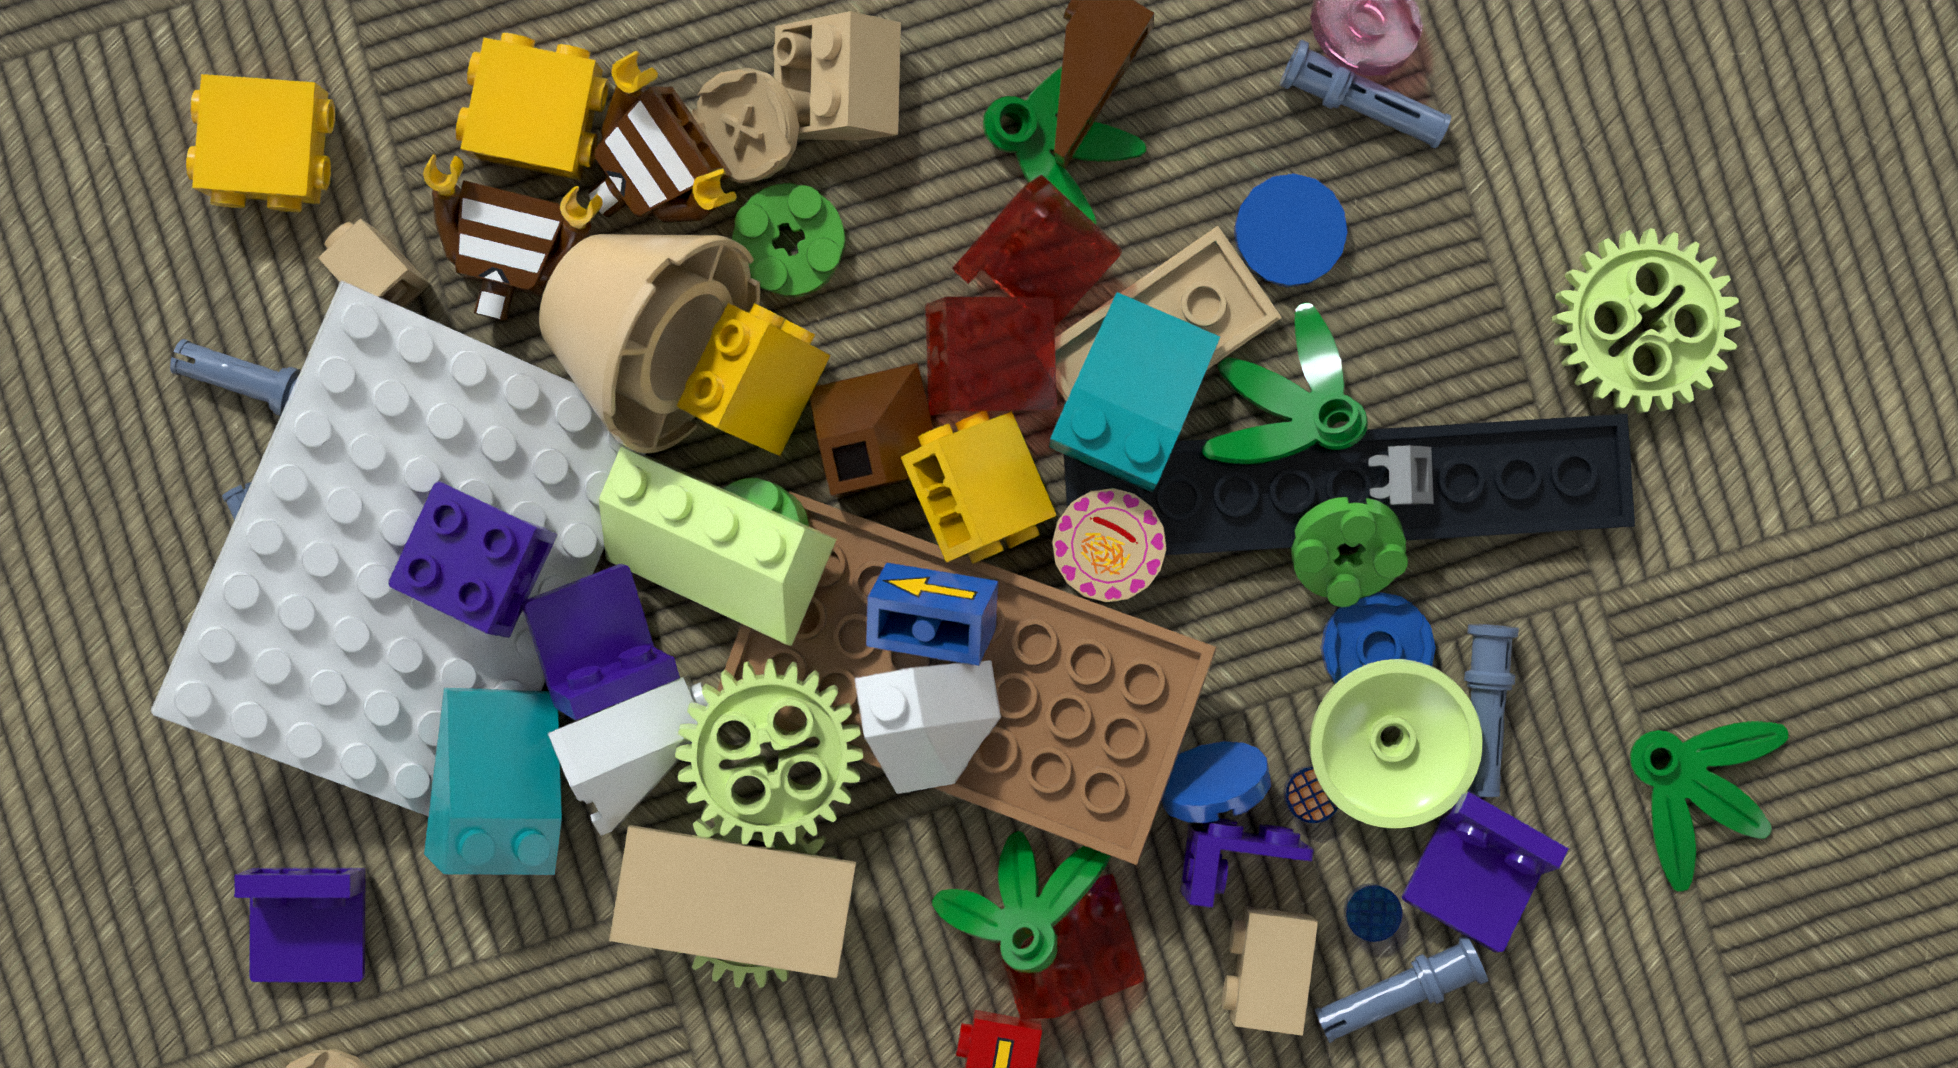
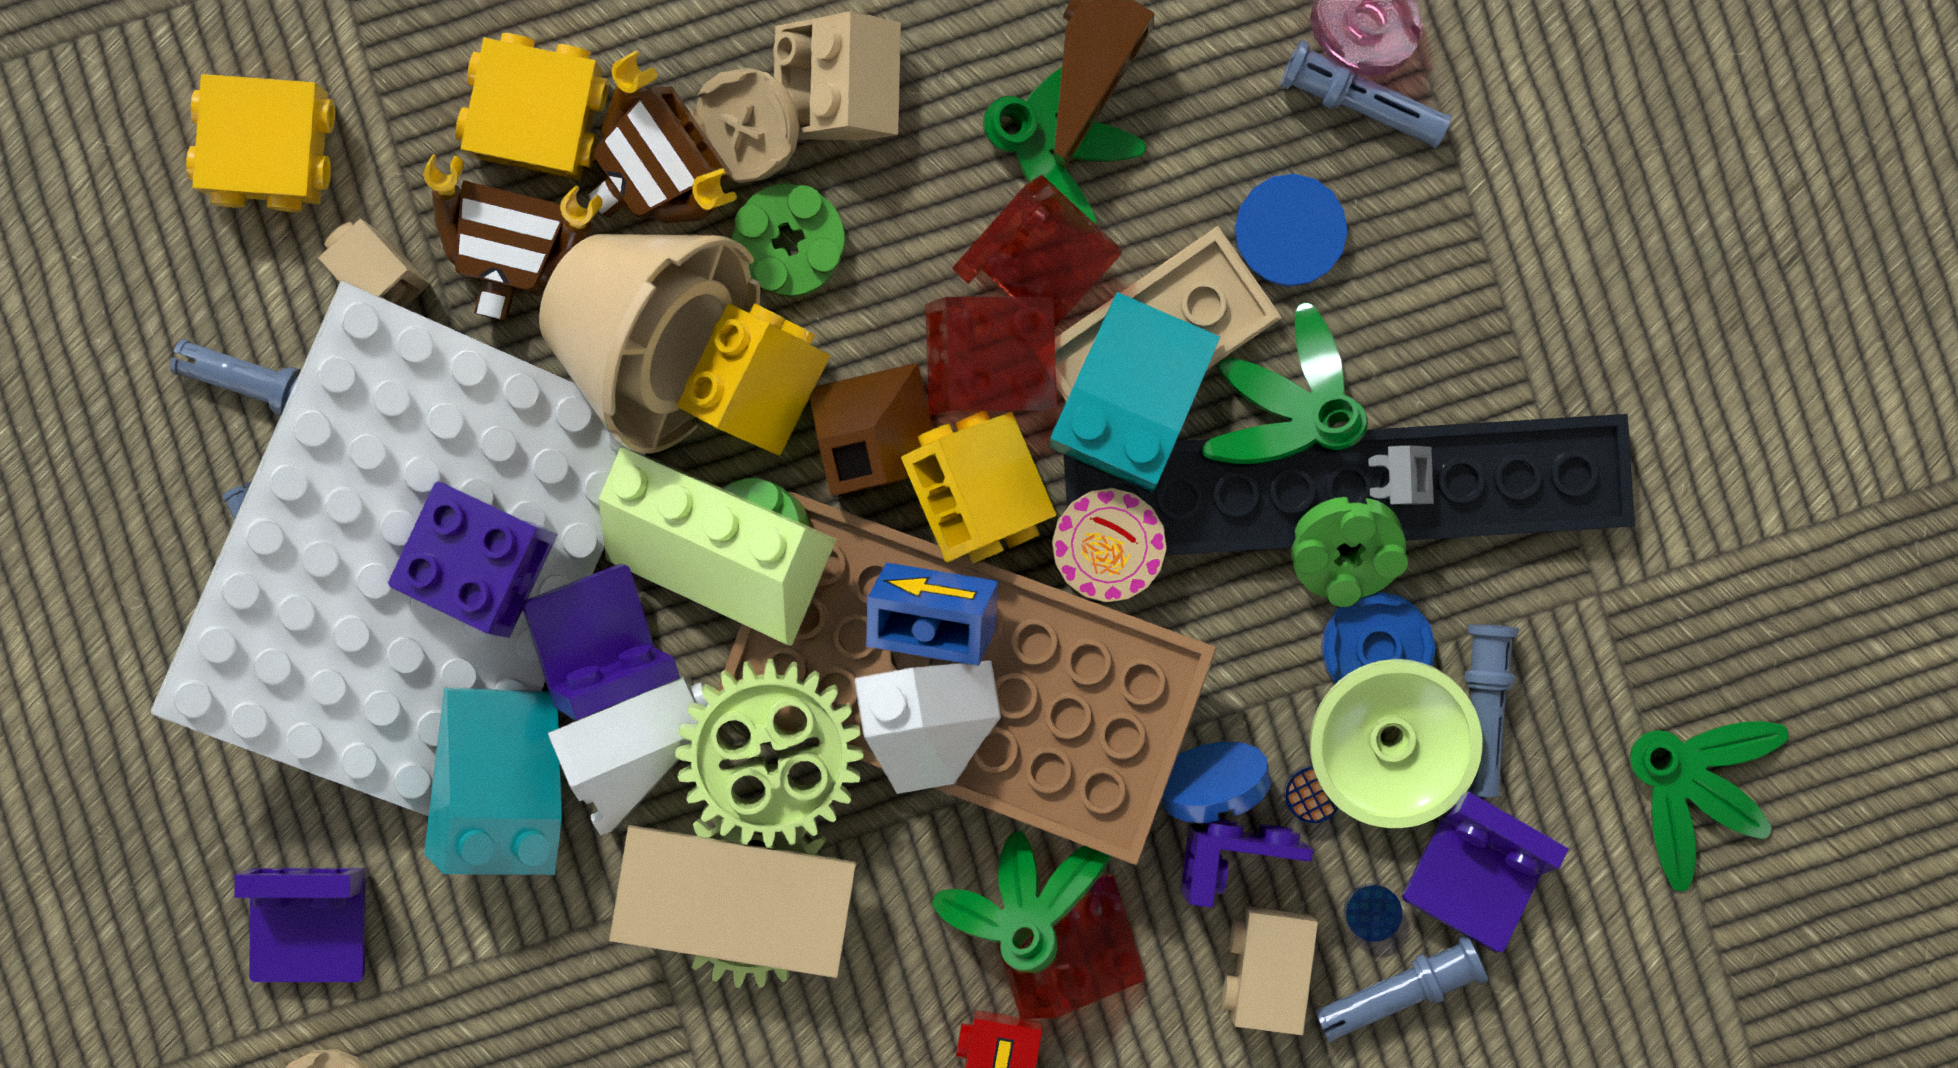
yellowish green gear [1552,228,1741,413] -> none

